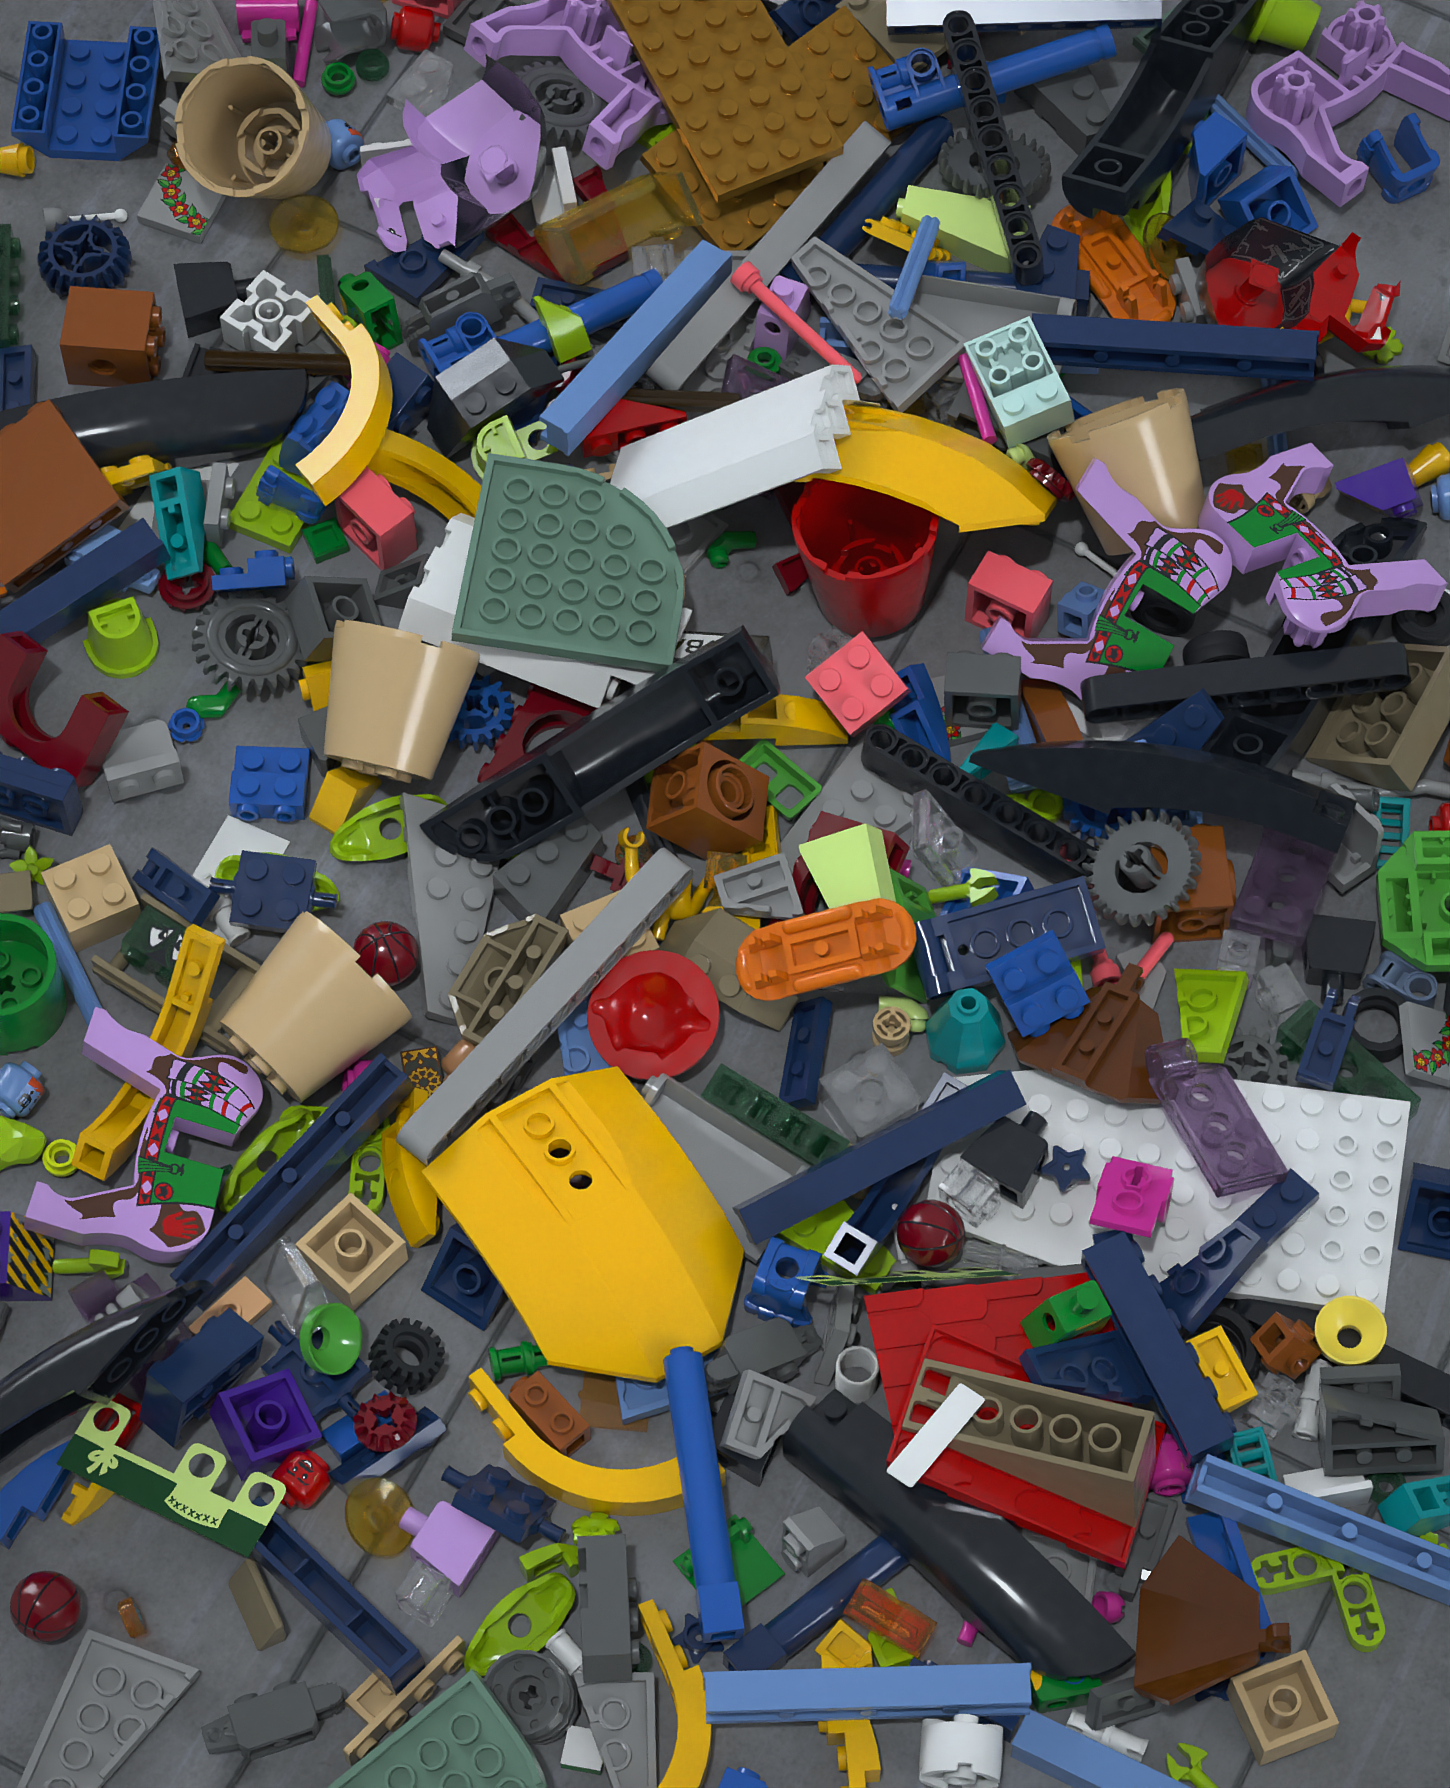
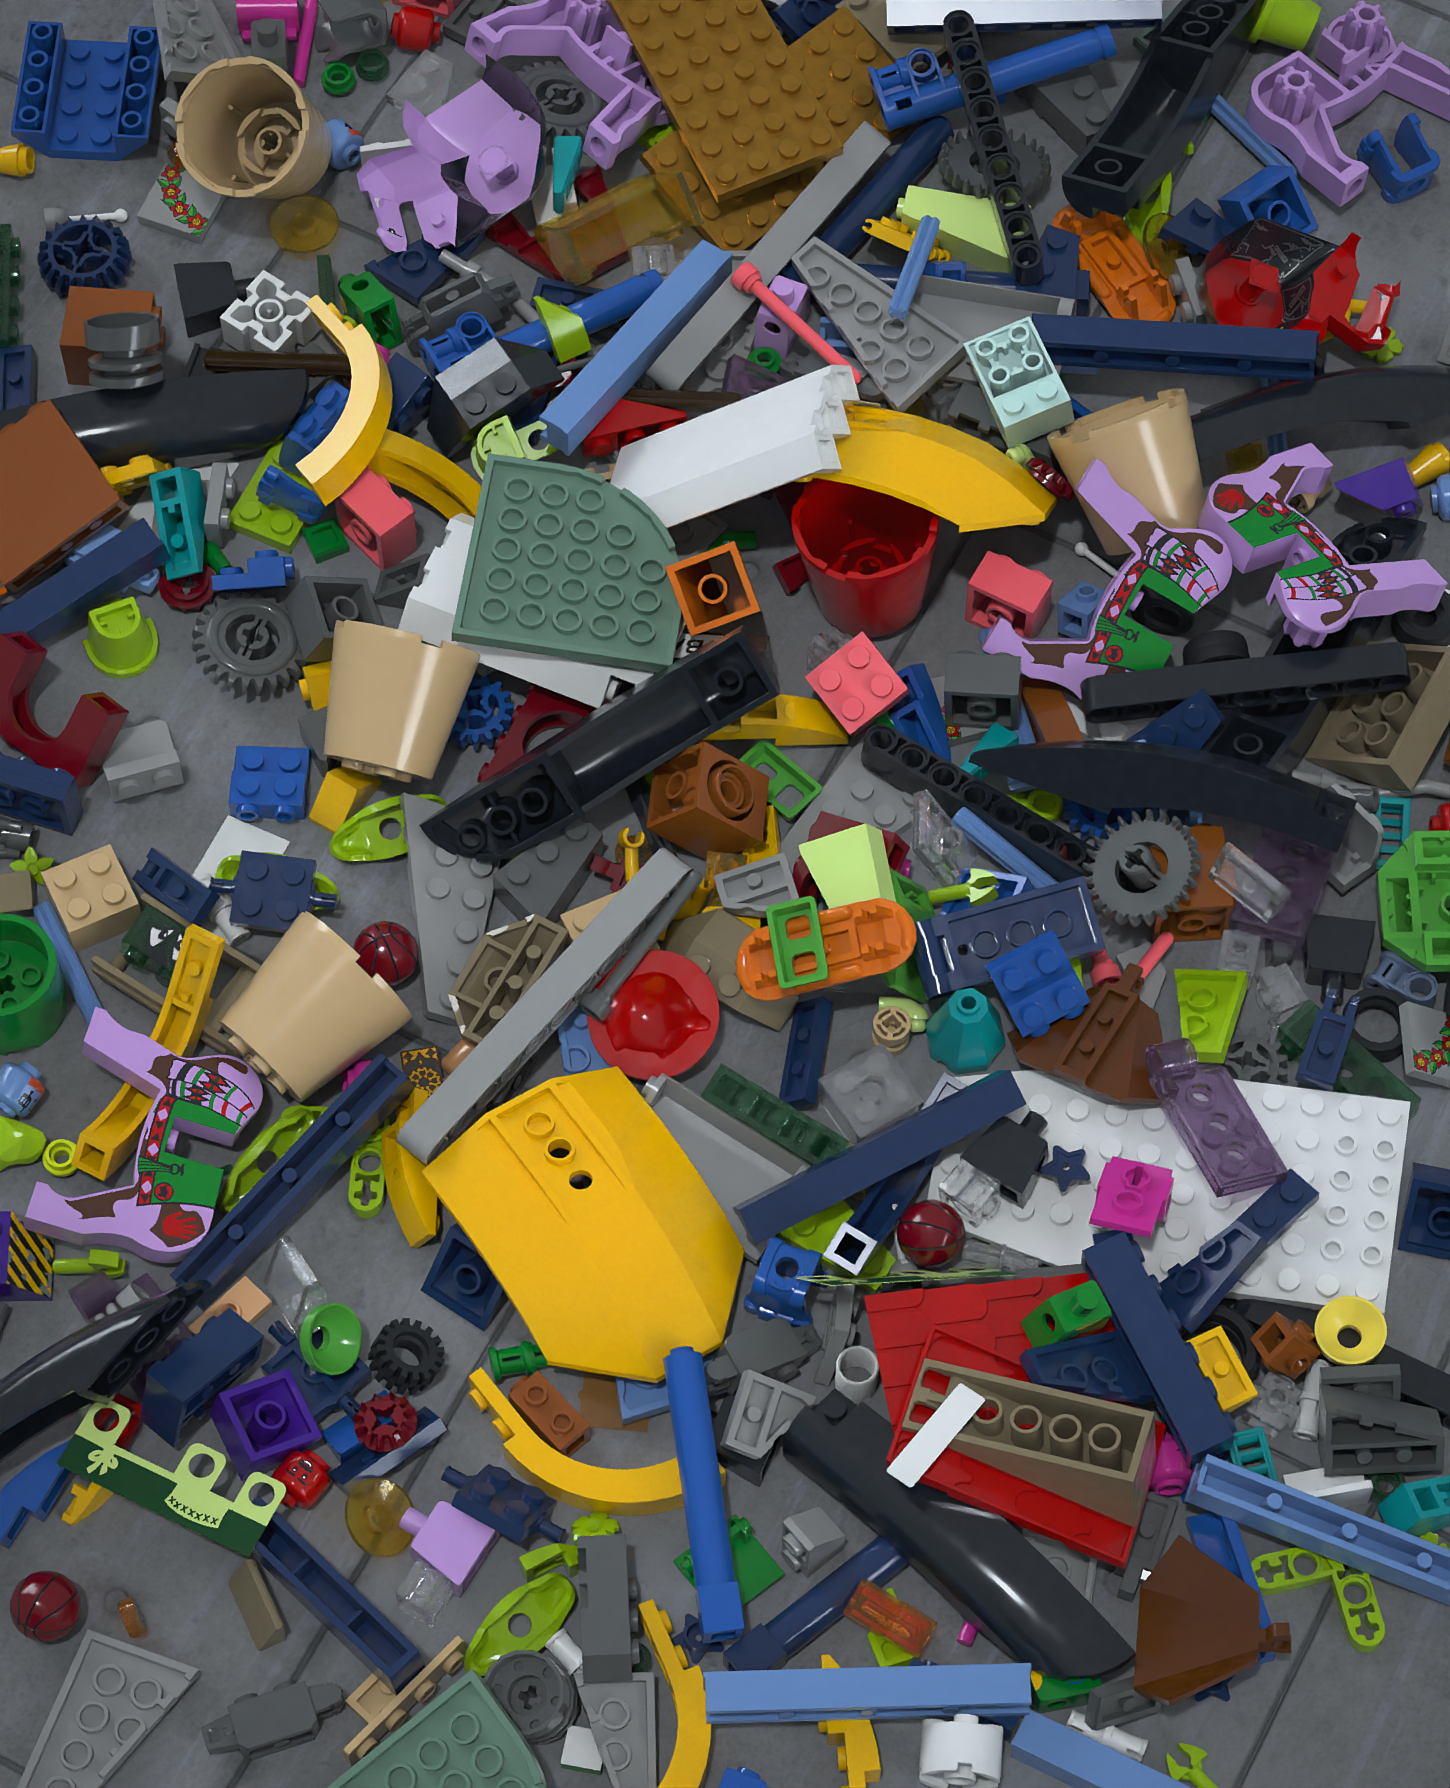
blue plate [168,708,205,742] -> none
green arm [186,681,240,719] -> none
tan brick [295,1192,408,1311] -> none
yellow slope [815,1618,873,1668] -> none
dark pink bar [958,353,997,445] -> none
dark pink hinge [1092,1591,1125,1624] -> none
blue slope [1187,112,1248,206] -> none
tan brick [1226,1650,1339,1766] -> none
none -> dark grey wheel [83,312,165,389]
none -> teal slope [553,136,582,213]
none -> dark grey piece [578,871,702,1023]
none -> orange slope [665,541,761,636]
none -> bright green piece [766,896,829,989]
none -> medium blue axle [951,807,1058,889]
none -> clear tile [1208,841,1293,923]

